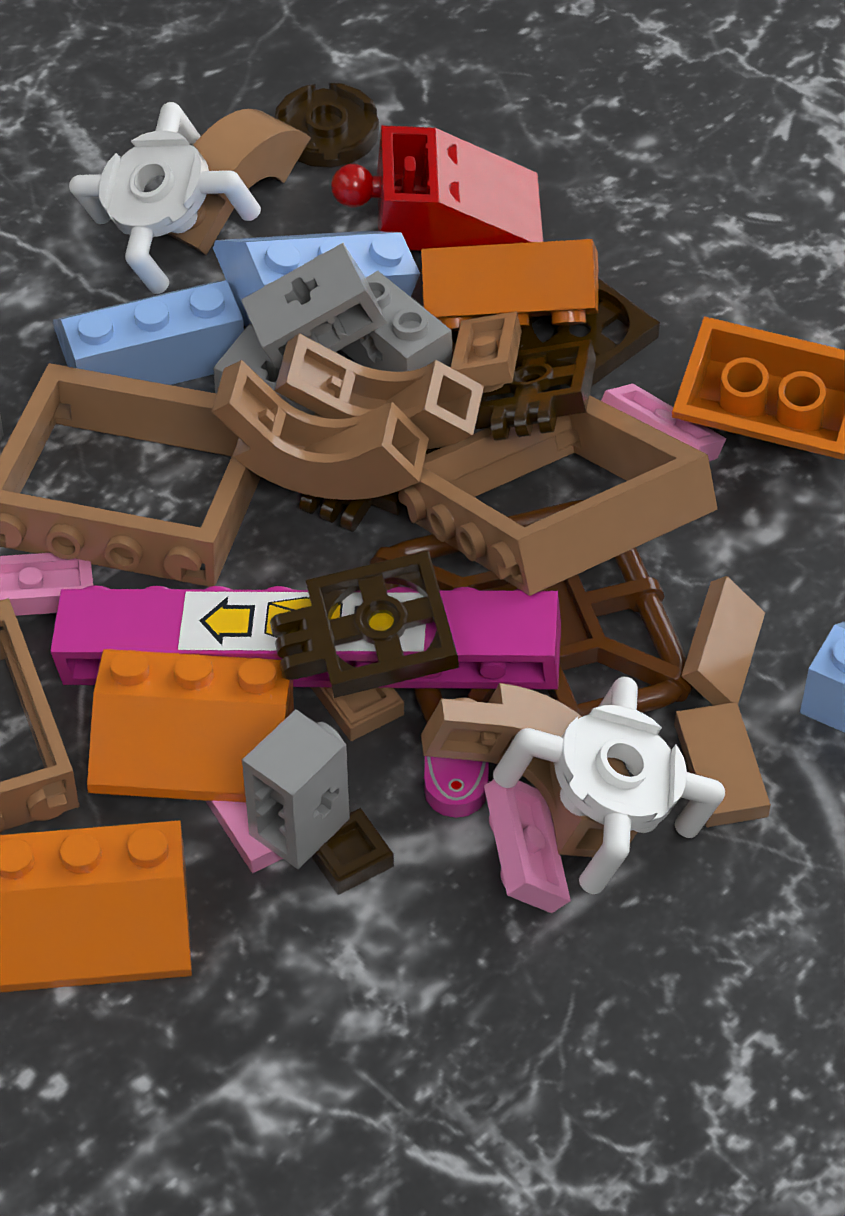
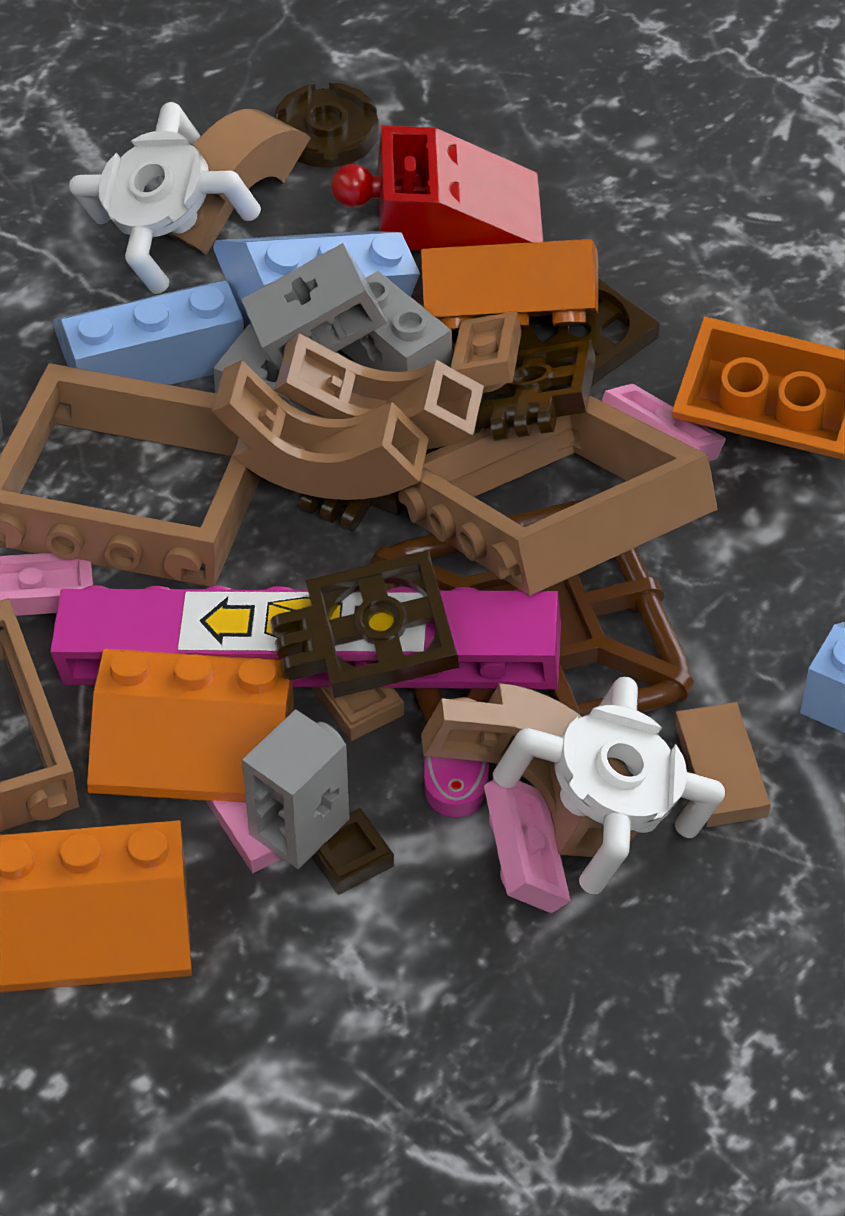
medium nougat tile [681,576,765,706] -> none

